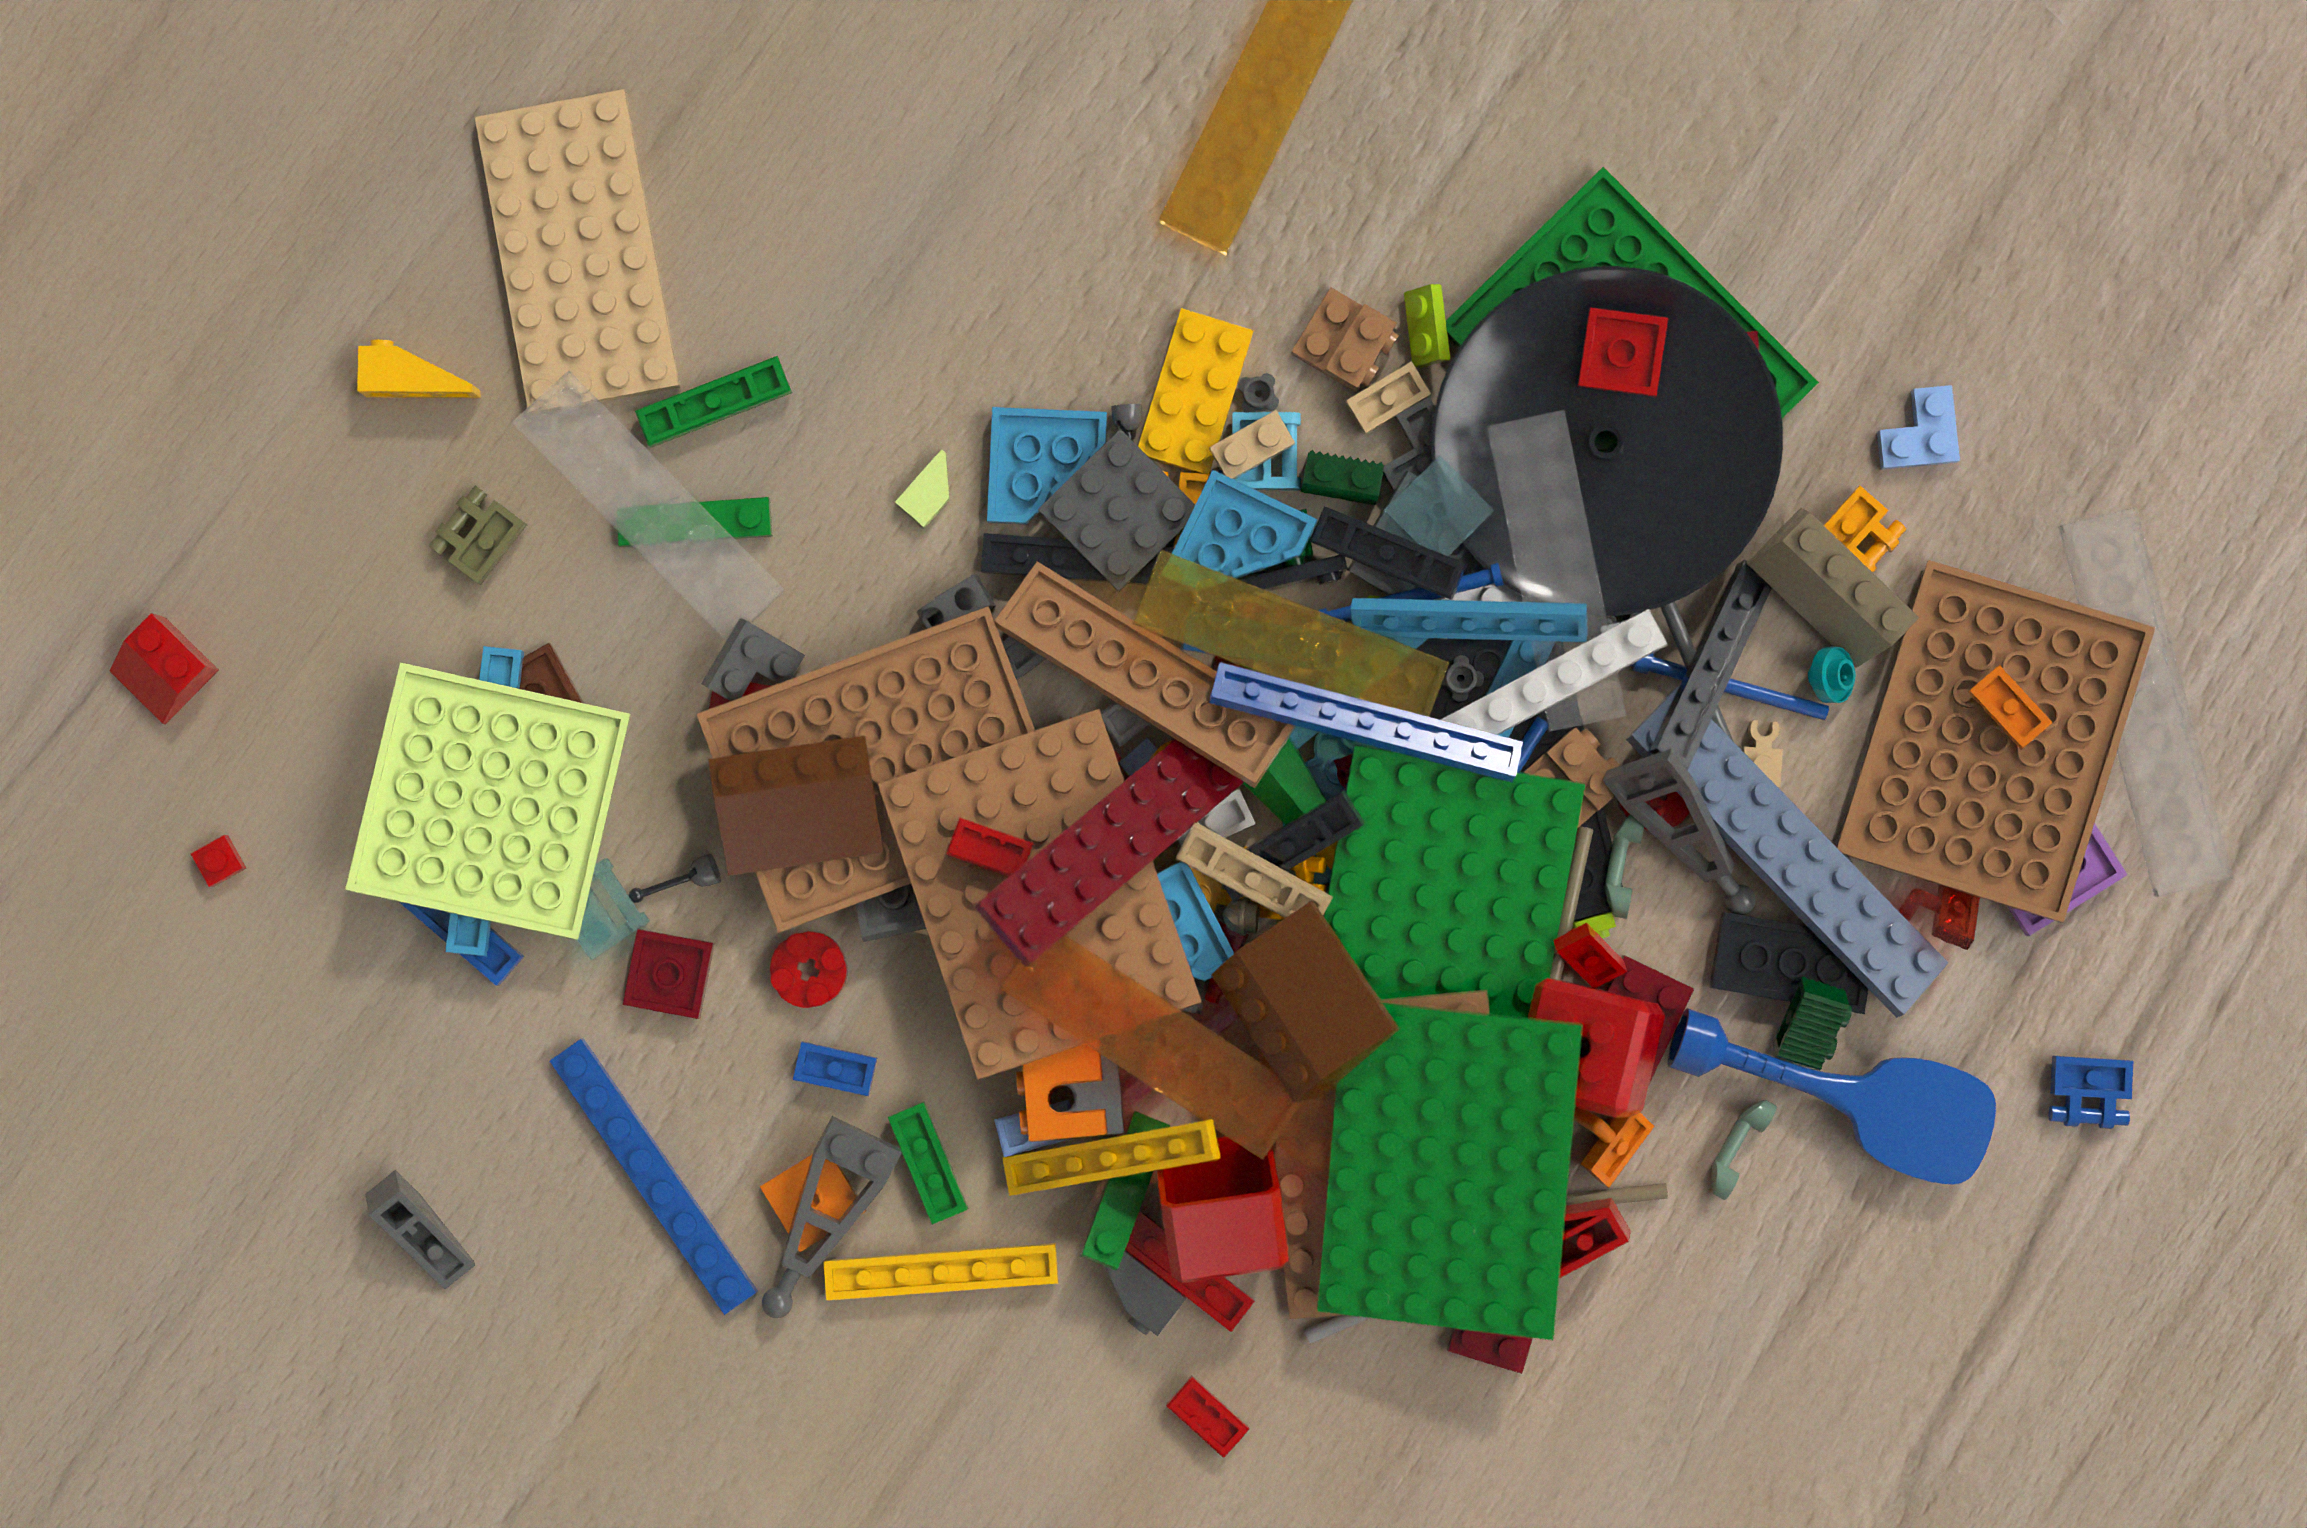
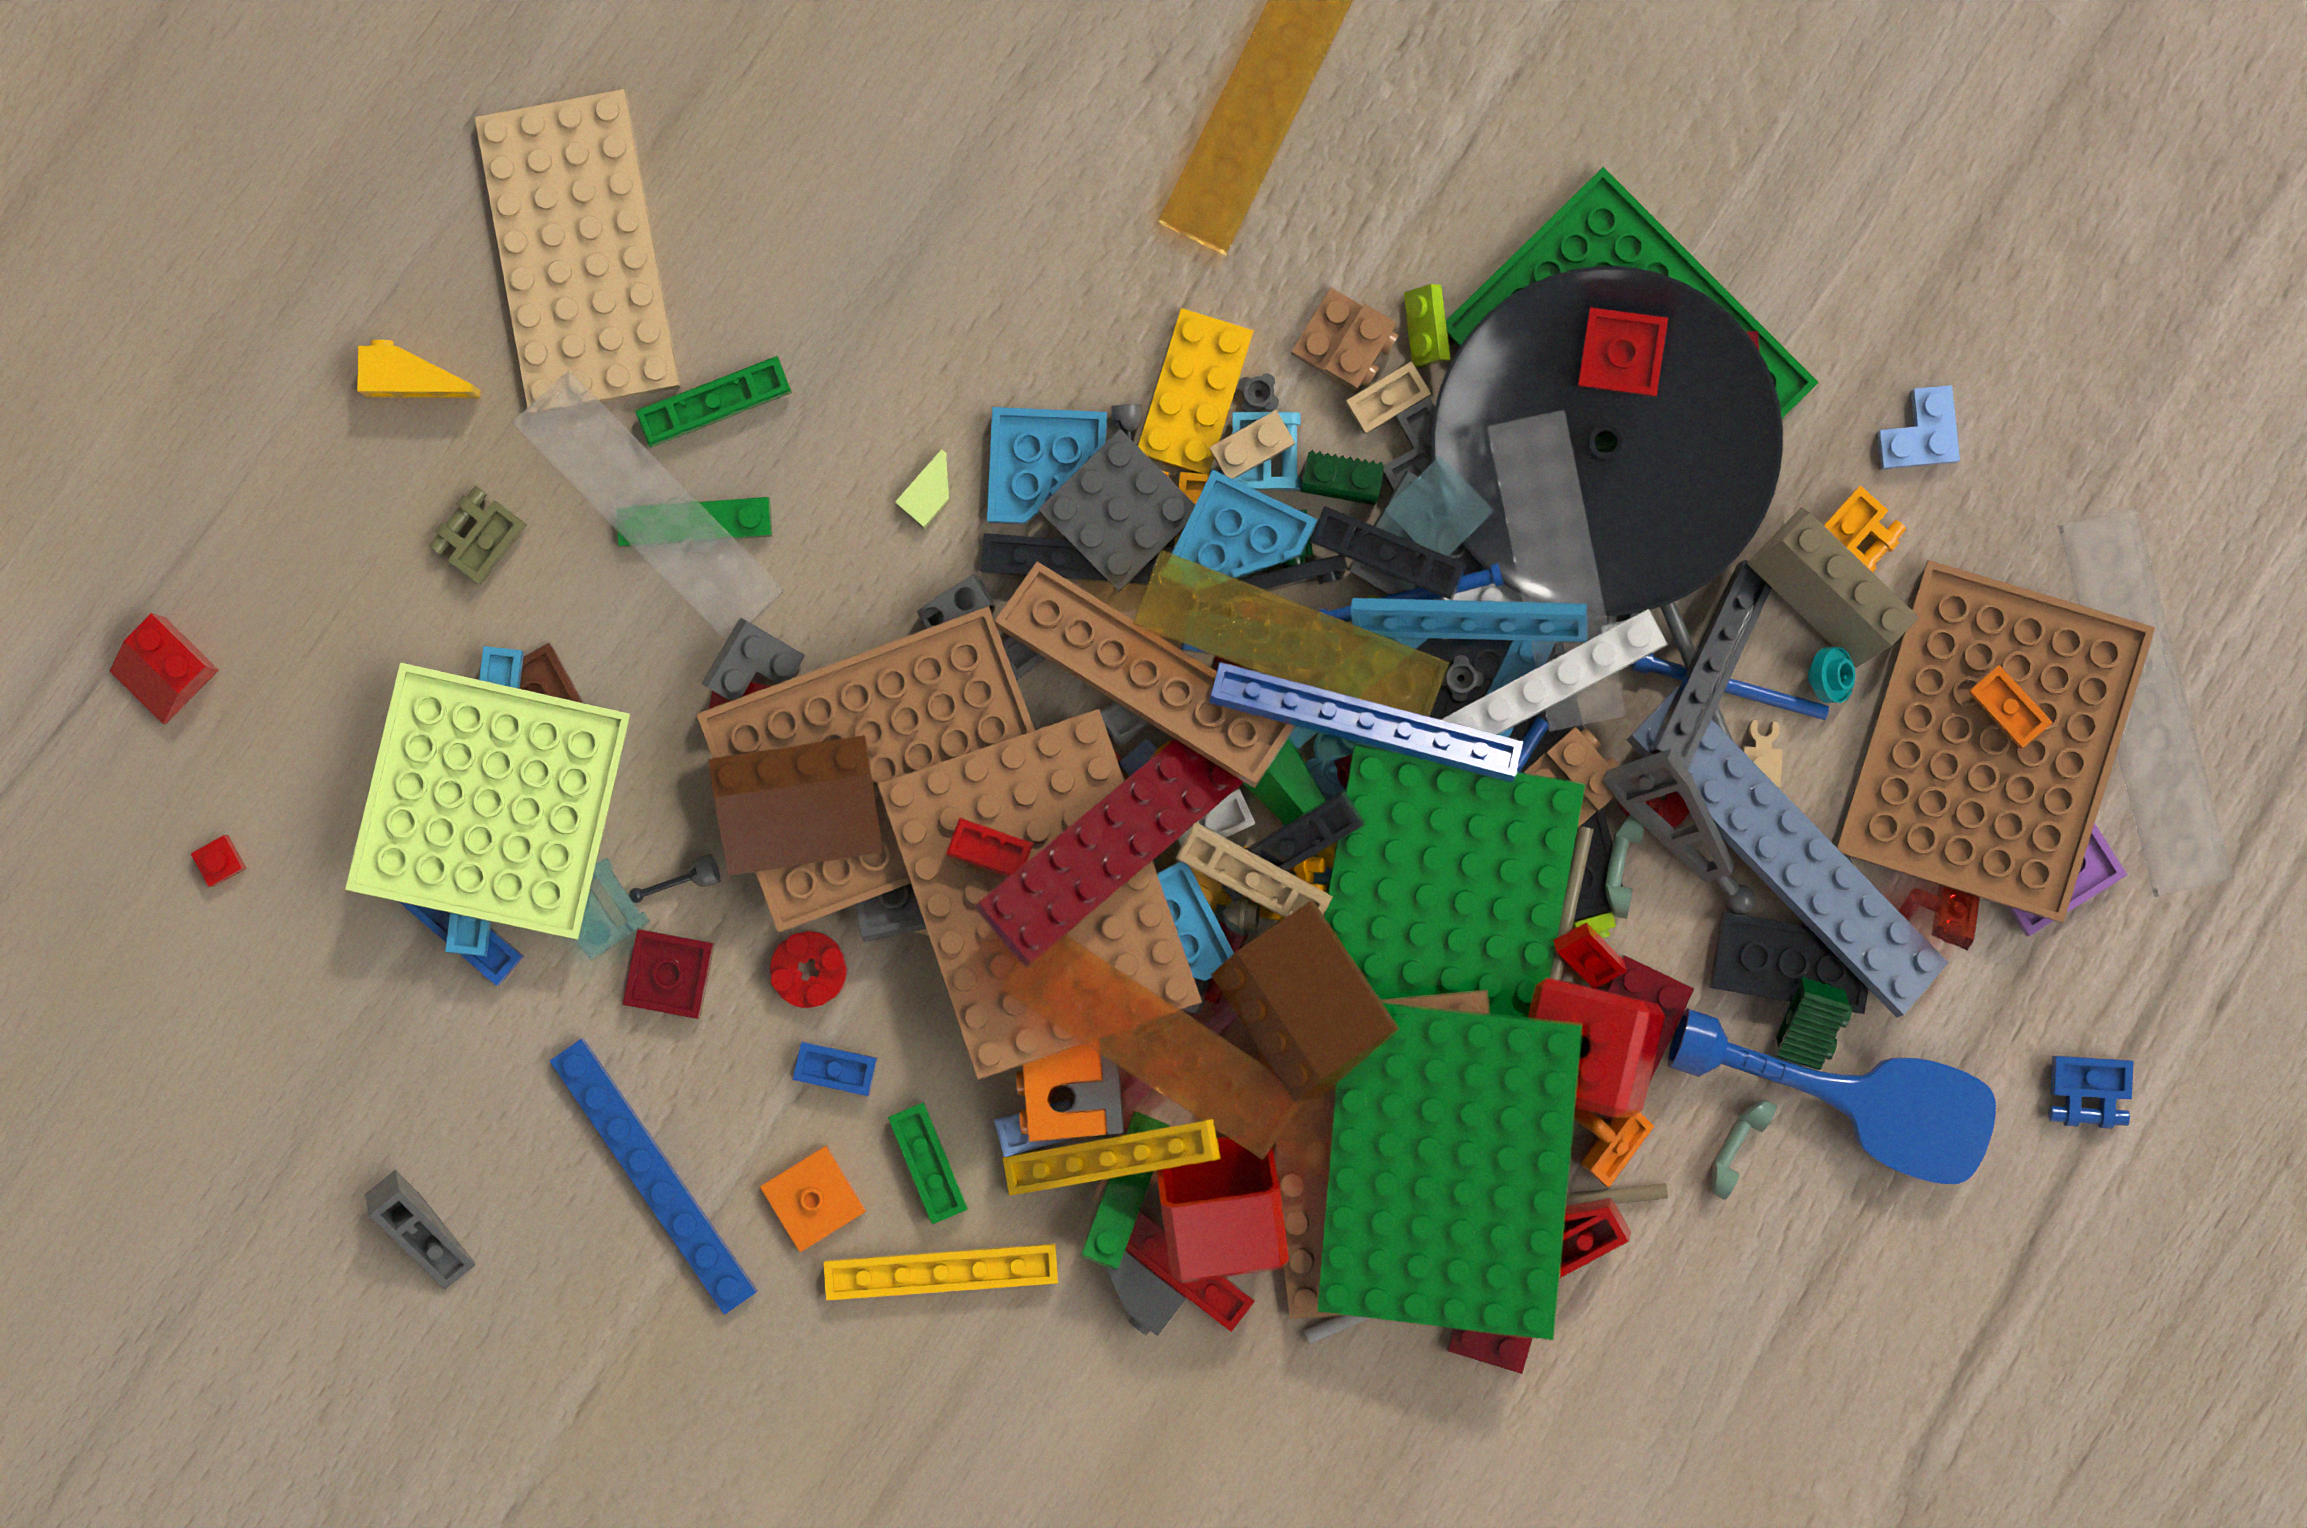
dark grey plate [762,1116,902,1318] -> none
red plate [1166,1375,1250,1458] -> none

